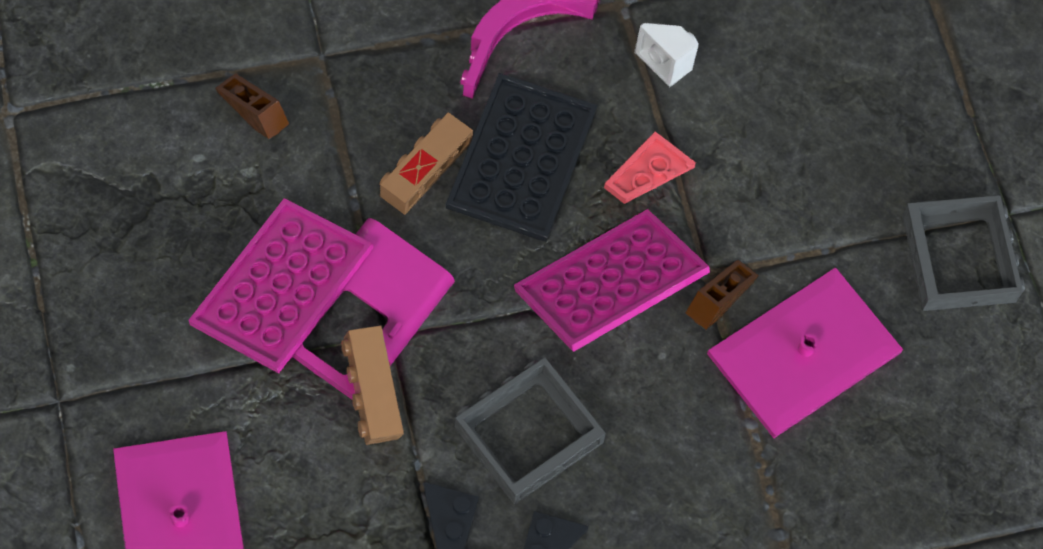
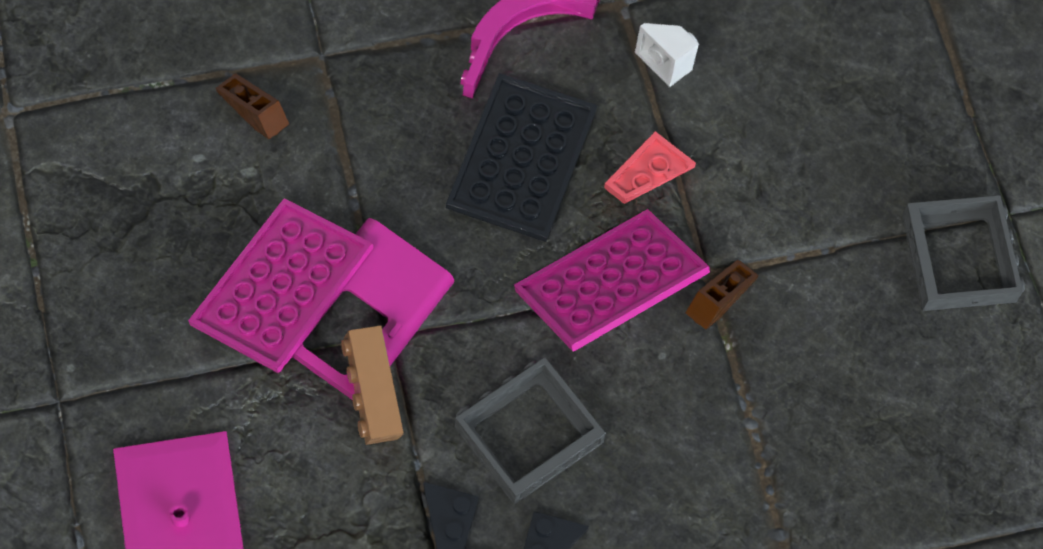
medium nougat brick [380,112,473,215] -> none
dark pink piece [707,267,903,438] -> none

